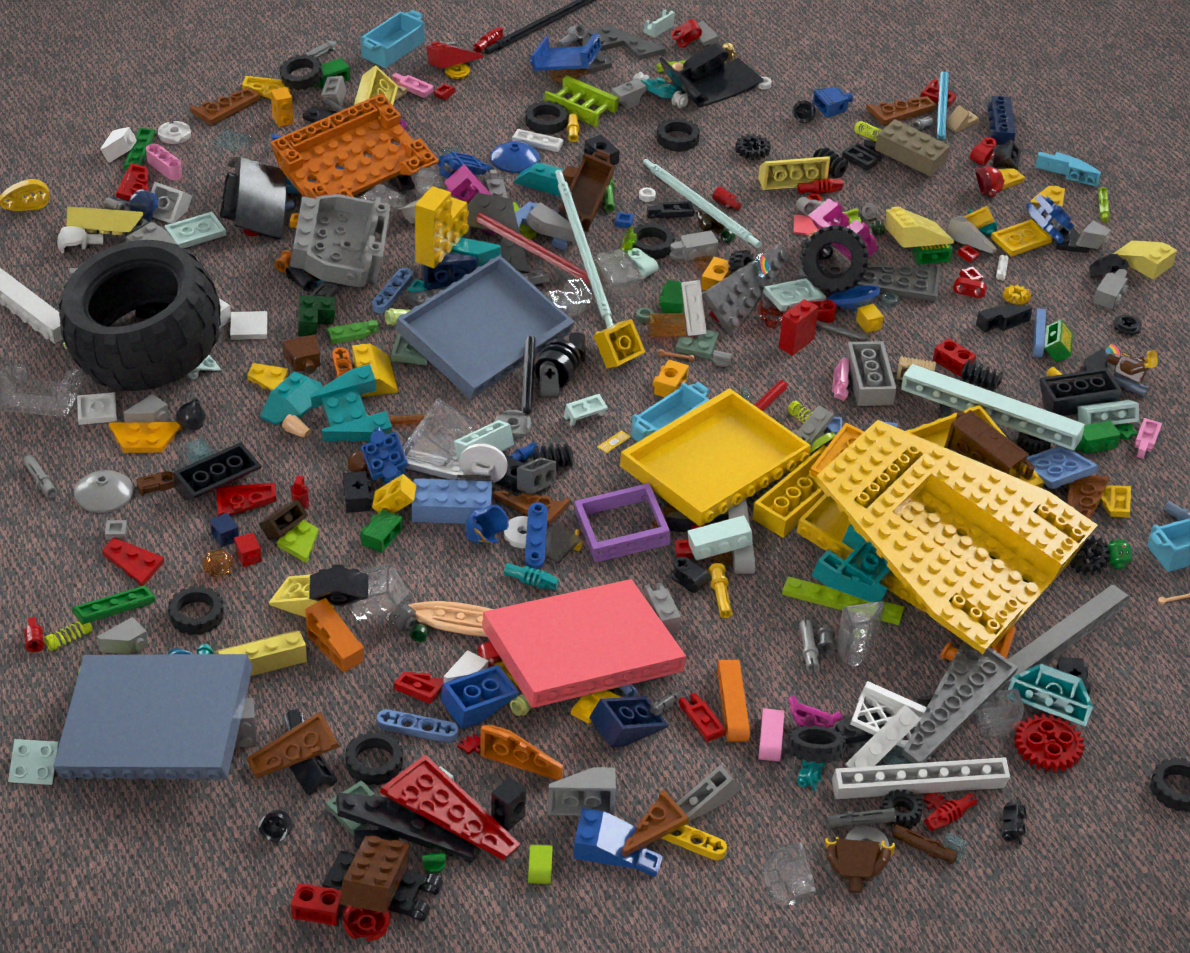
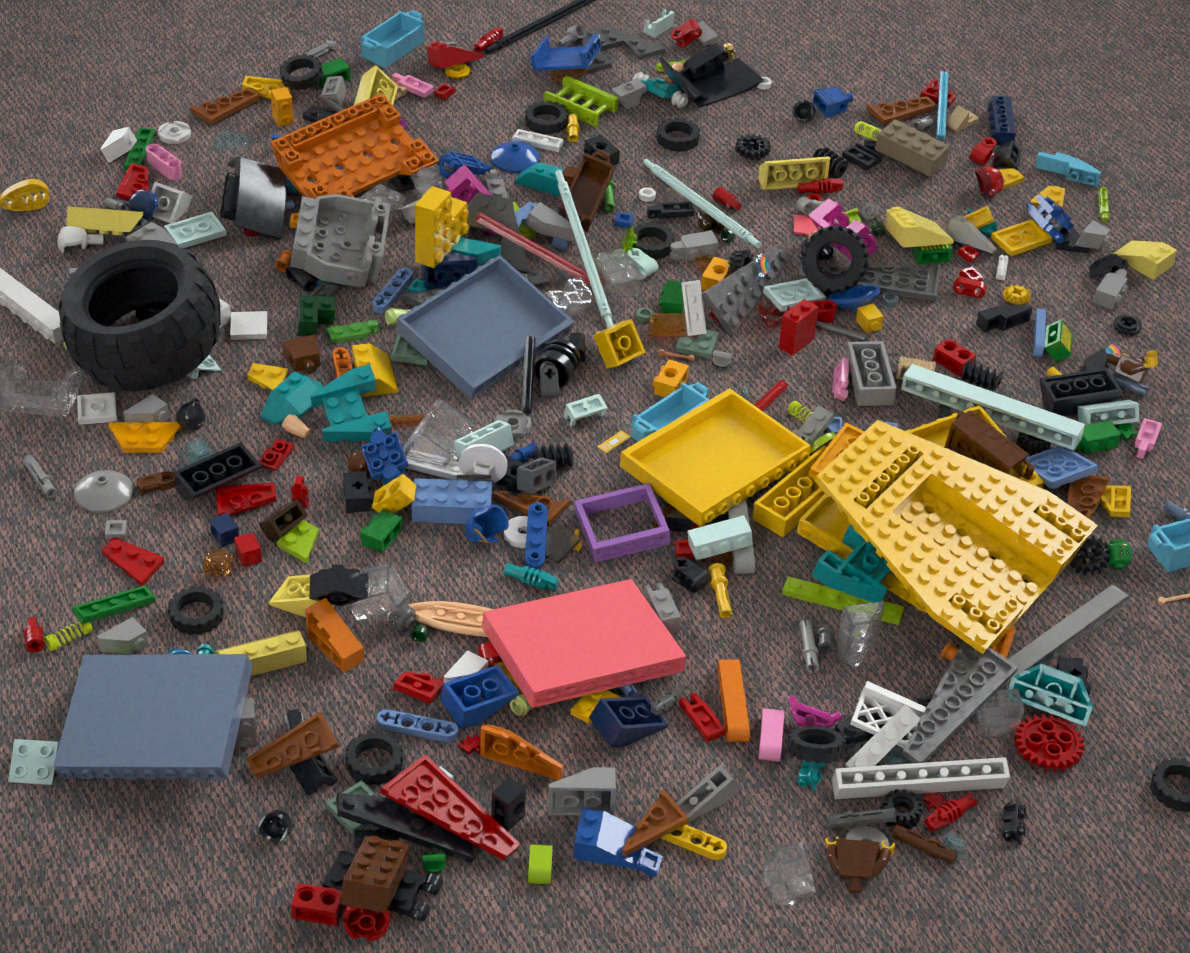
none -> red slope [258,438,294,471]

